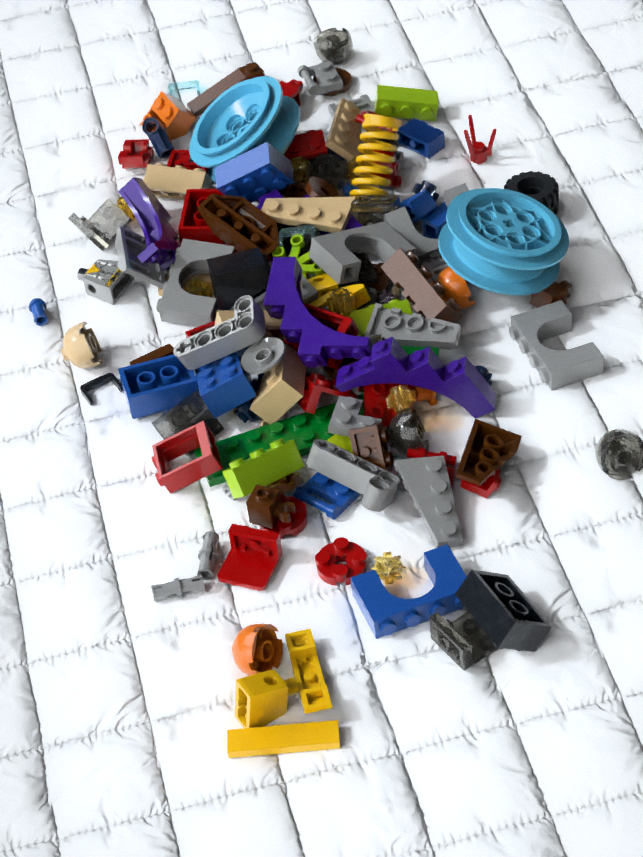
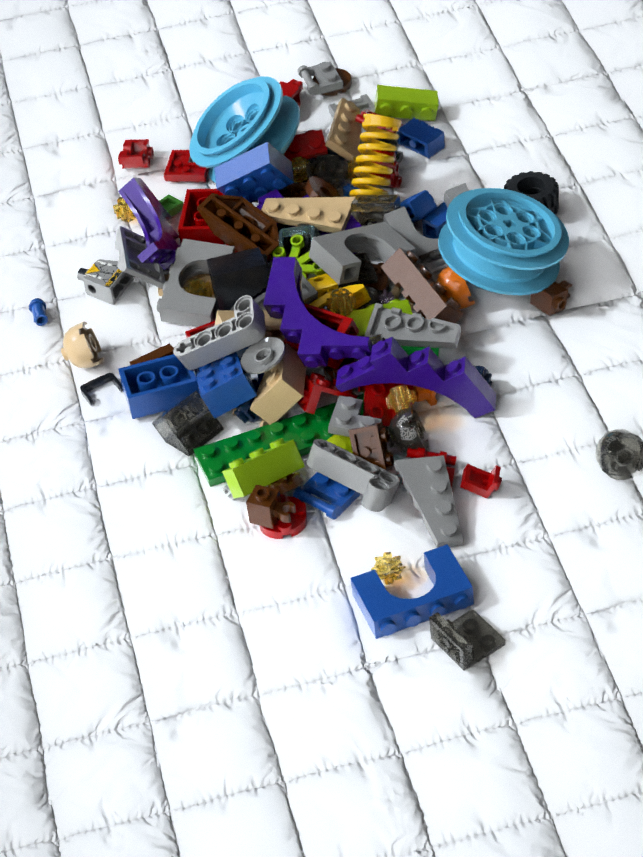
clear smoke bracket [68,199,132,251] -> none
orange slope [140,91,196,140] -> none
dark blue piece [142,117,175,159] -> none
tan brick [143,163,212,200] -> none
red window [151,420,223,494] -> none
light grey pin [151,575,205,602] -> none
clear light blue piece [168,80,201,96] -> none
wedge [187,62,265,116] -> none
light grey pin [197,531,219,580] -> none
red bracket [217,524,283,591] -> none
yellow tile [227,720,340,758] -> none
orange cylinder [232,623,283,676] -> none
yellow torso [235,669,299,728] -> none
yellow slope [285,628,332,714] -> none
clear smoke cylinder [313,27,353,65] -> none
red plate [315,537,367,586] -> none
dark blue gear [412,180,440,203] -> none
reddish brown wedge [455,419,522,486] -> none
black brick [455,570,552,652] -> none
red plant [464,114,497,164] -> none
light grey arch [509,300,604,391] -> none
none -> bright green plate [159,194,183,217]

